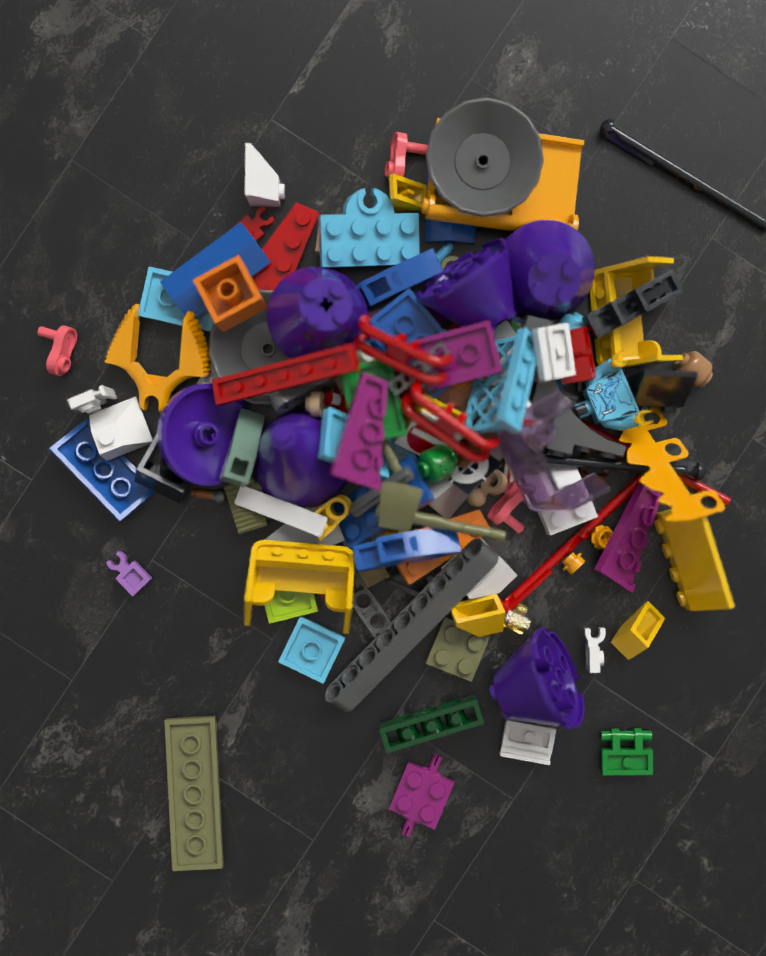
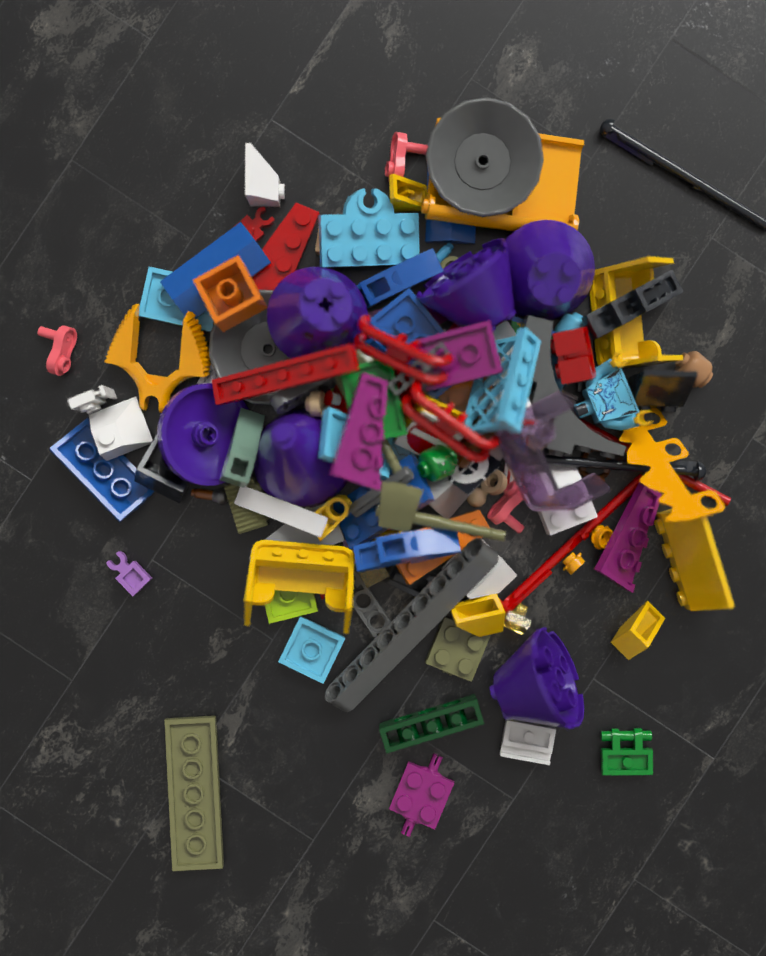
white plate [532,323,576,381] -> none
white plate [584,627,606,673] -> none

